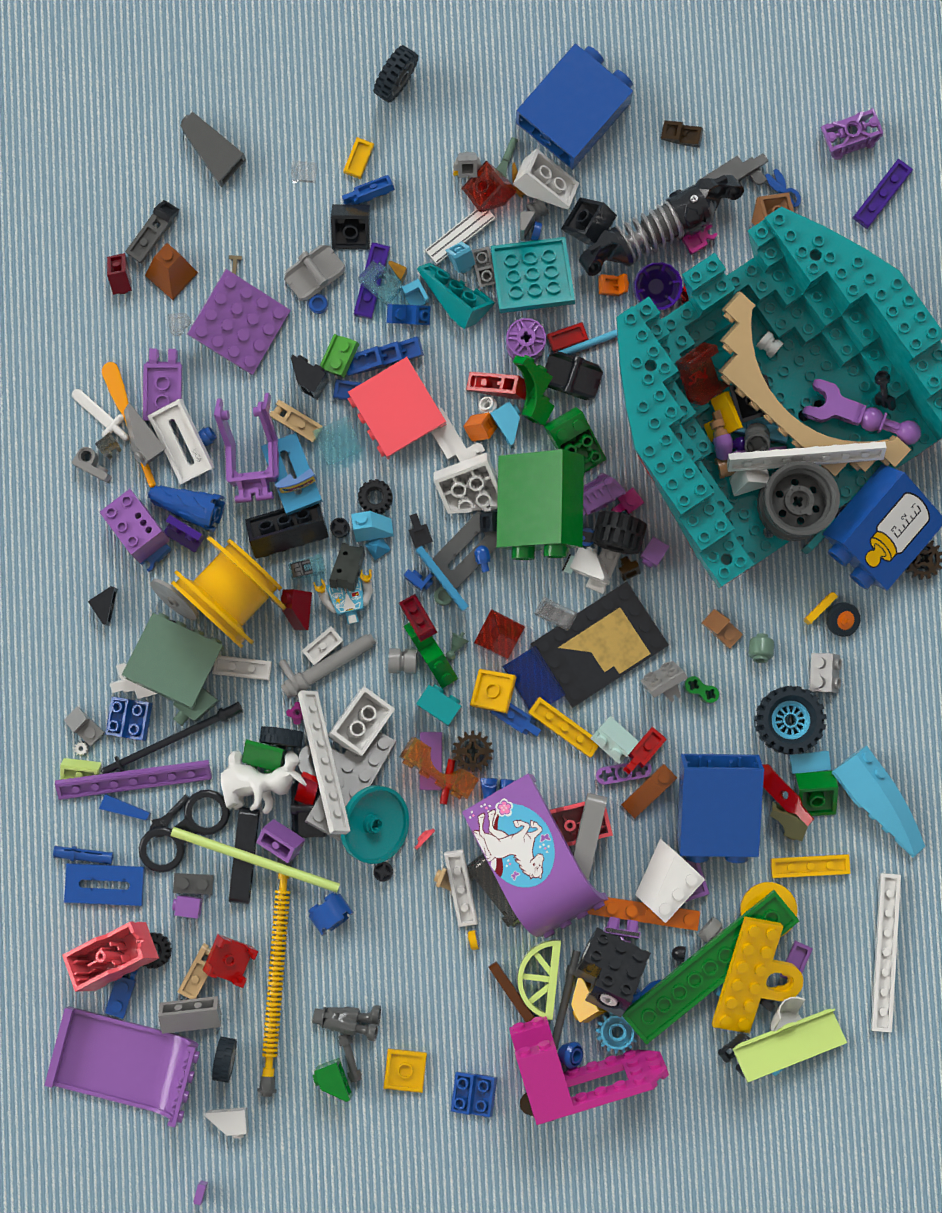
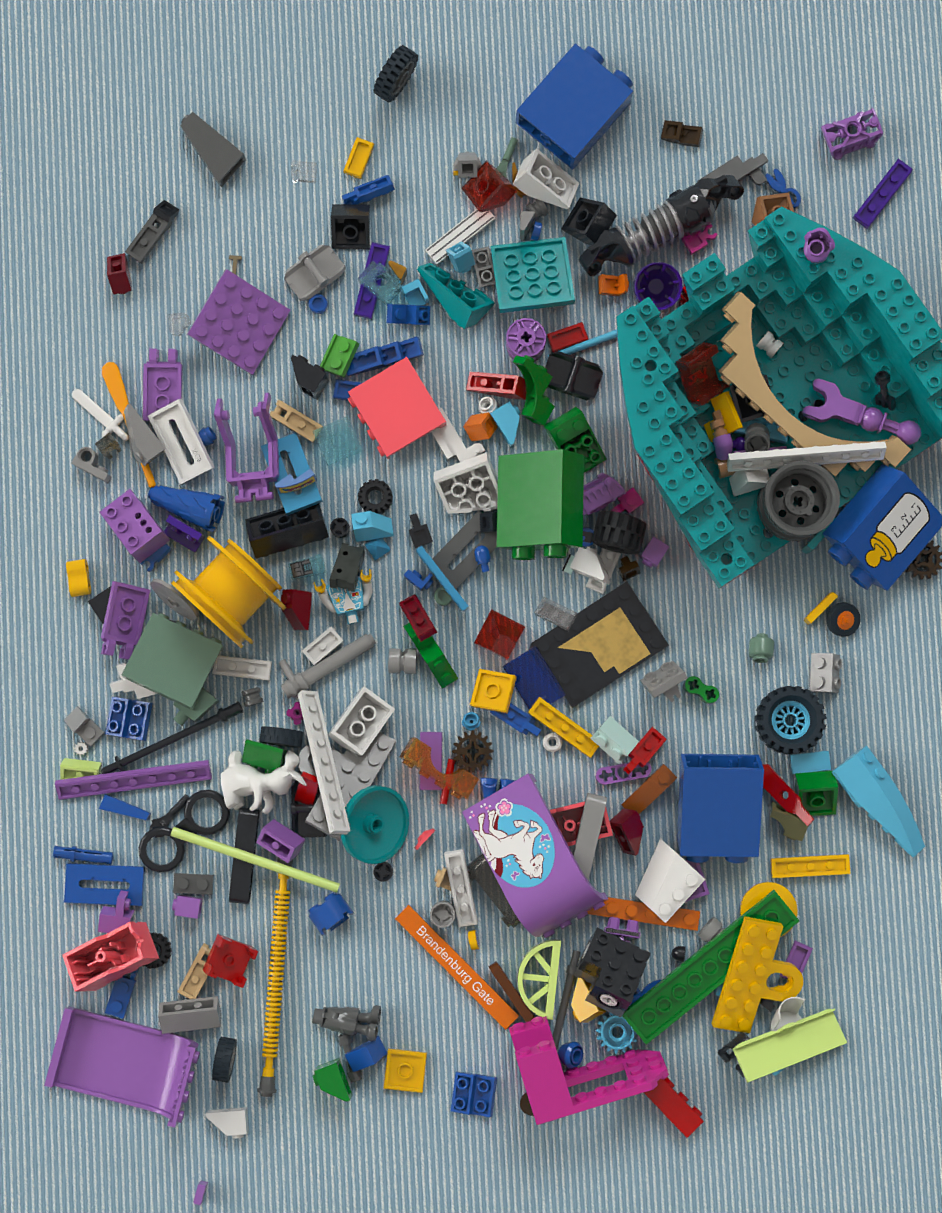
dark orange slope [145,243,198,300] -> none
teal brick [416,684,462,726] -> none
sand green piece [446,632,469,661] -> none
medium nougat slope [701,609,743,649] -> none
white plate [871,873,901,1032] -> none
none -> yellow axle [66,559,91,597]
none -> medium lavender brick [98,890,134,933]
none -> medium lavender tile [101,581,150,660]
none -> dark grey wheel [241,687,264,707]
none -> blue slope [344,1036,387,1072]
none -> orange tile [395,905,519,1030]
none -> light grey wheel [430,901,456,928]
none -> dark azure plate [462,712,481,731]
none -> white plate [543,733,562,752]
none -> dark red slope [610,808,644,856]
none -> red brick [643,1077,704,1138]
none -> medium lavender head [803,228,835,264]

